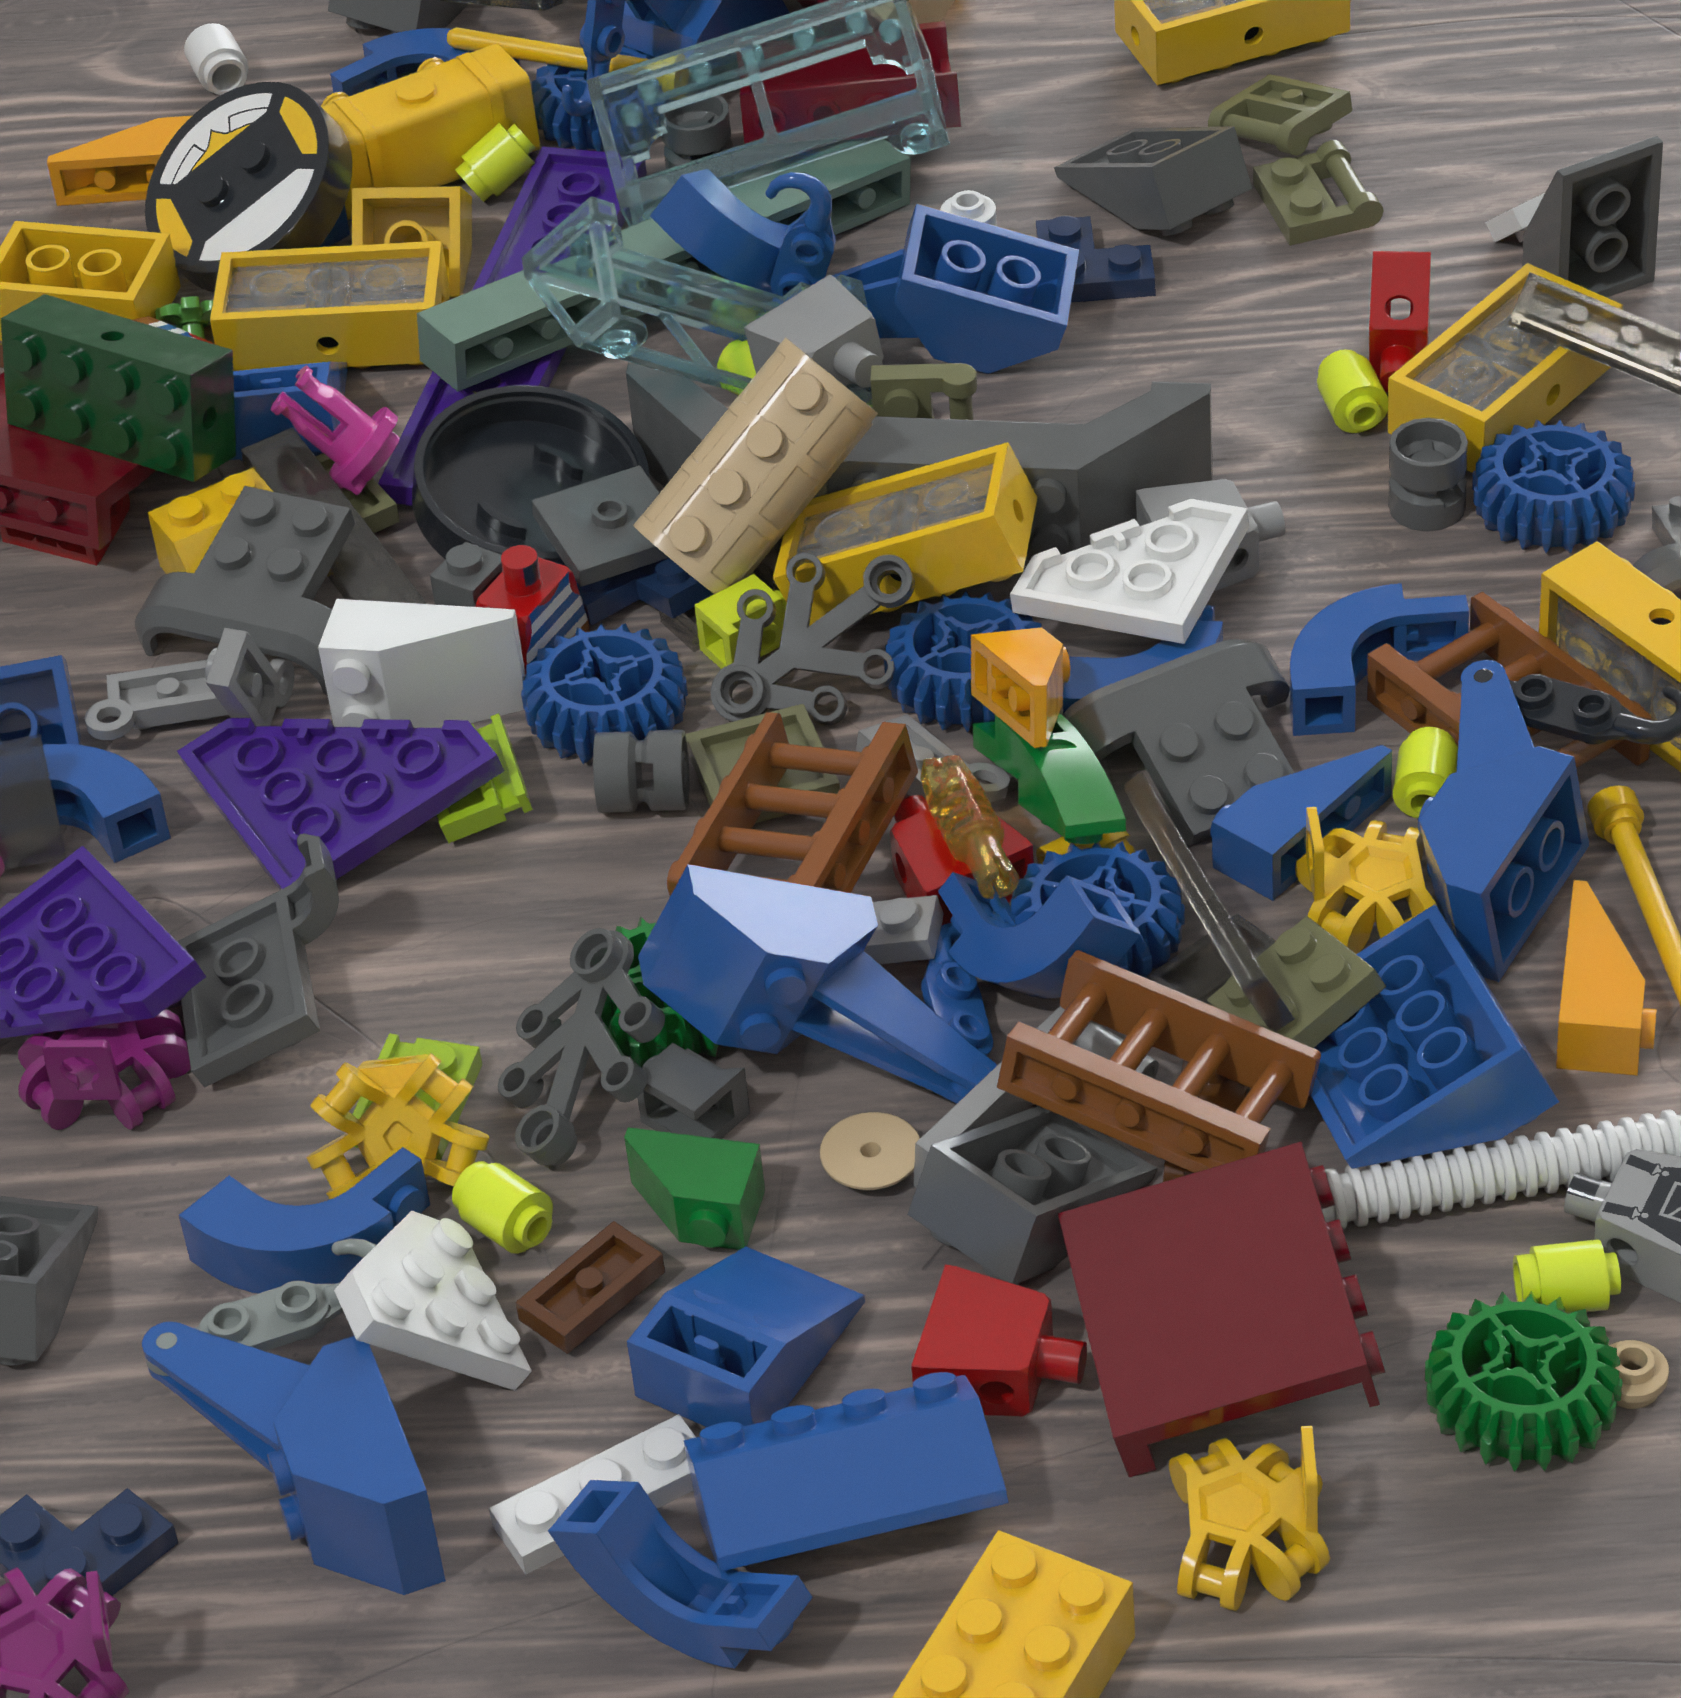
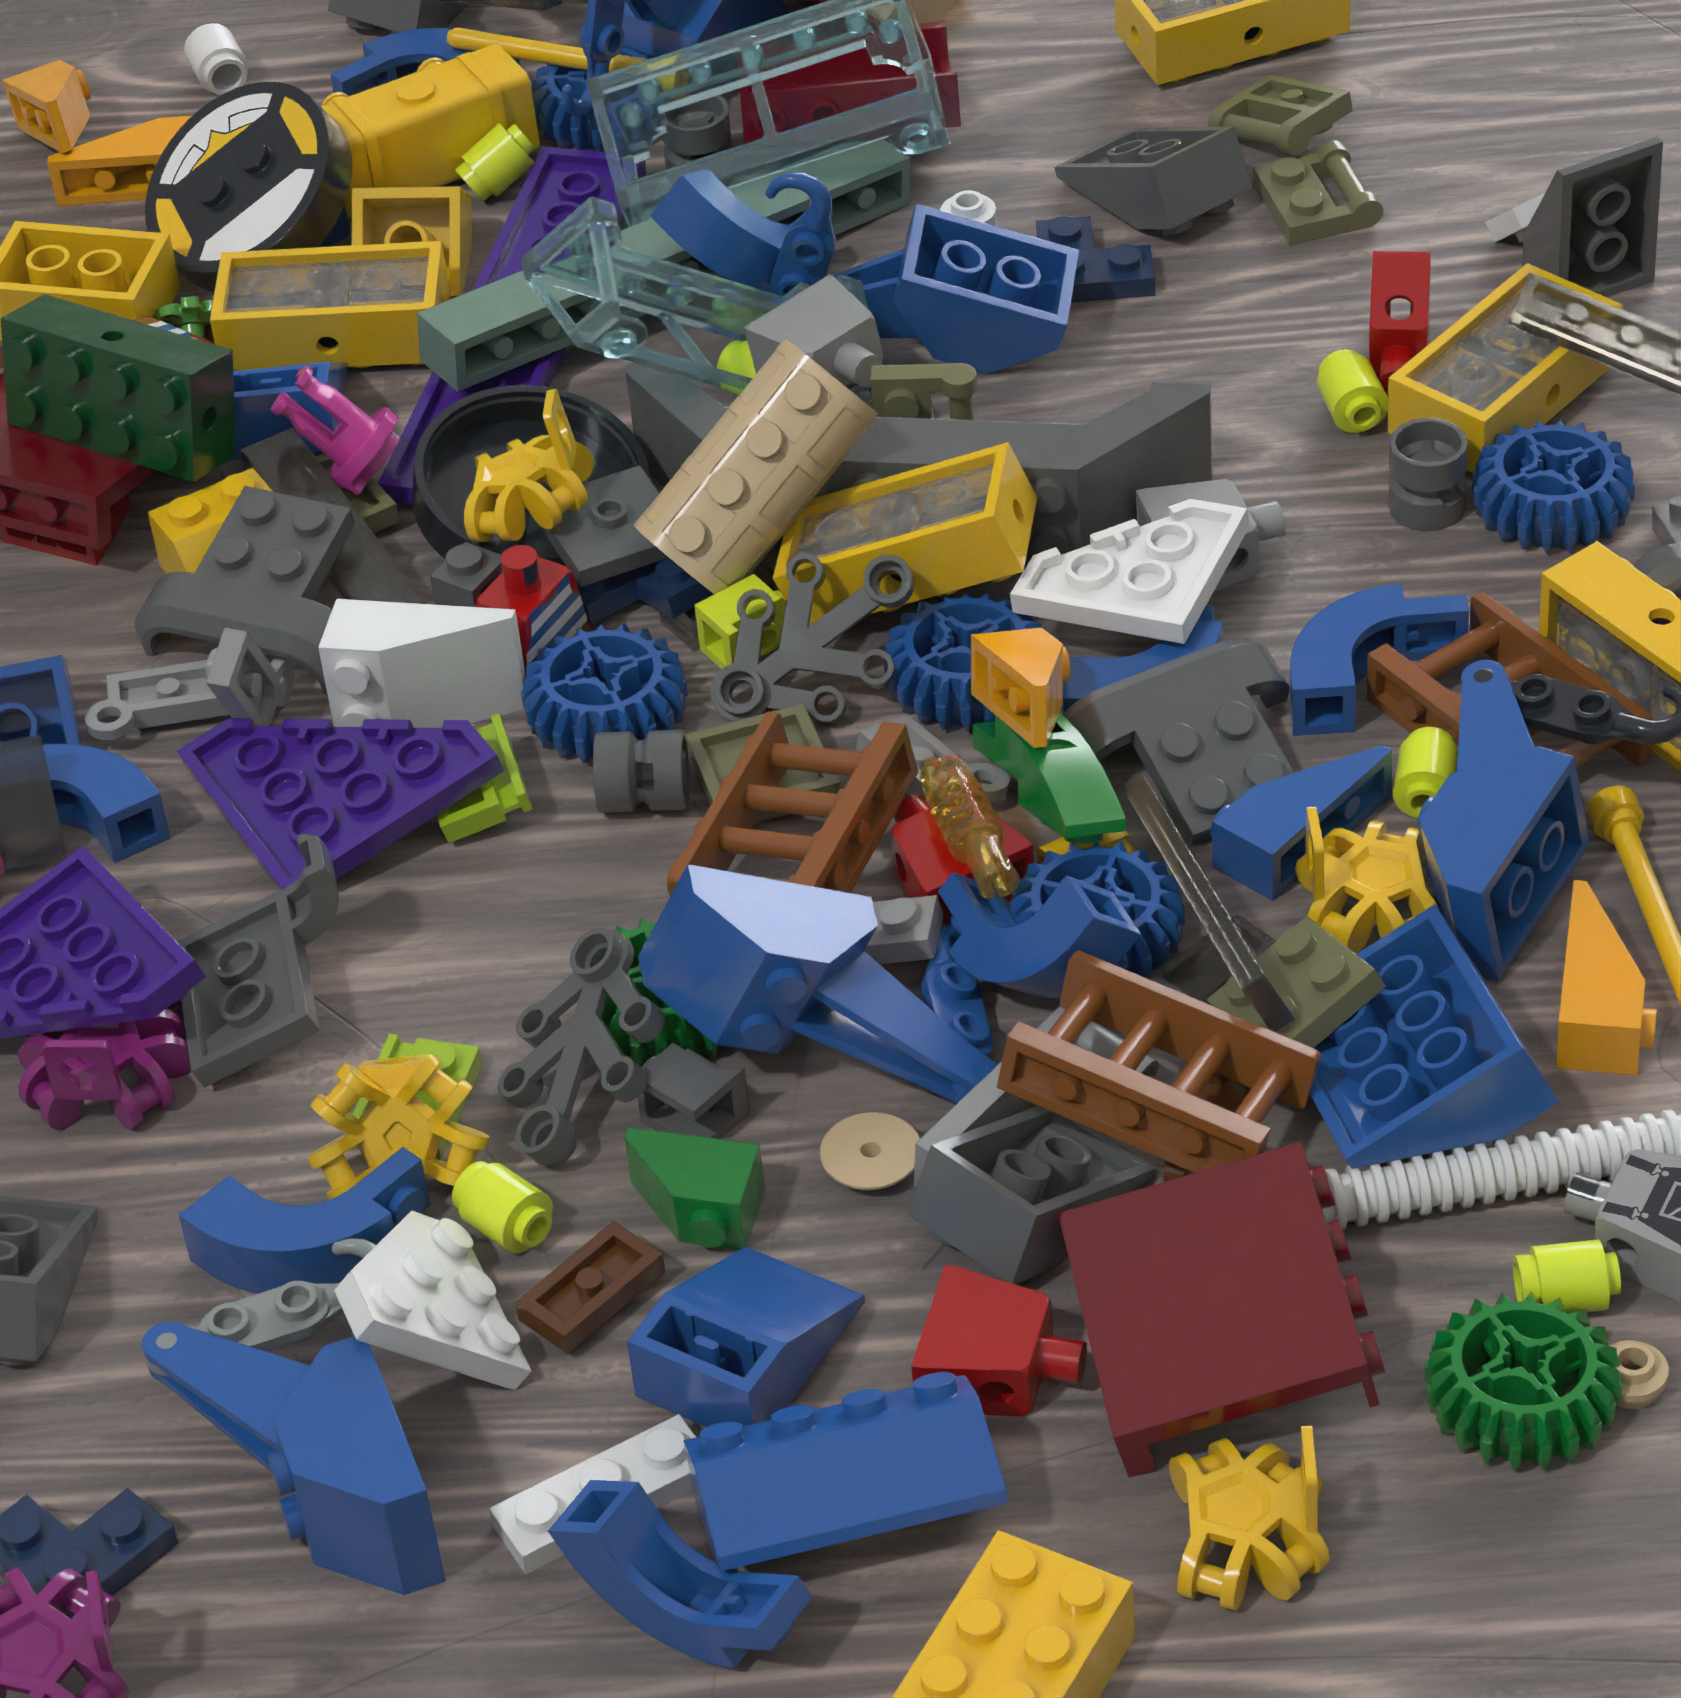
none -> light orange slope [2,59,91,153]
none -> yellow piece [464,389,594,542]

